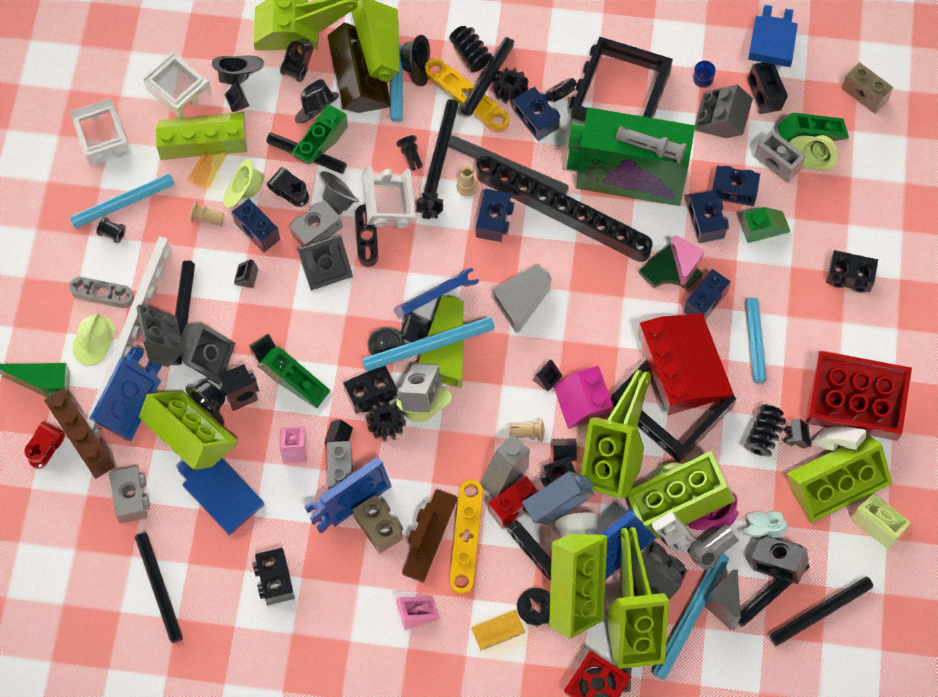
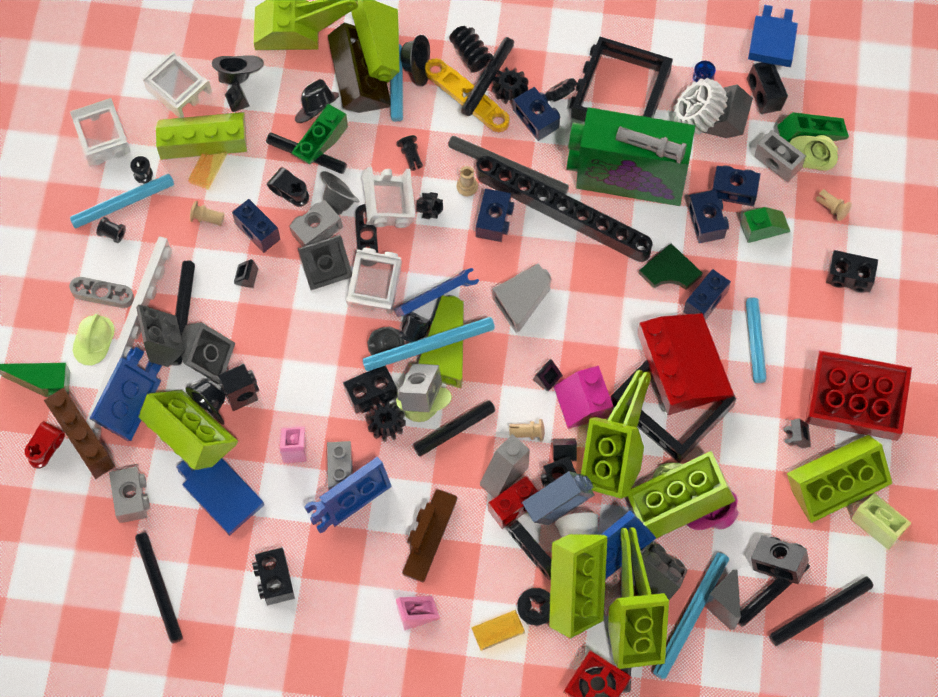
yellowish green piece [223,159,265,208] -> none
black slope [249,334,276,364] -> none
green slope [257,347,331,408] -> none
black piece [280,38,313,82] -> none
black slope [324,420,353,444] -> none
dark tan brick [352,495,404,554] -> none
black axle [424,99,458,193] -> none
yellow piece [450,480,483,595] -> none
white slope [652,511,697,553] -> none
bright pink slope [671,235,704,286] -> none
light grey piece [690,524,739,570] -> none
light aqua plate [742,511,787,538] -> none
black piece [744,404,786,457] -> none
white slope [812,426,866,451] -> none
dark tan brick [841,62,894,114] -> none
none -> black bush [130,156,153,184]
none -> window [346,248,402,314]
none -> black axle [414,400,495,456]
none -> white gear [672,78,728,135]
none -> tan pin [816,189,852,221]

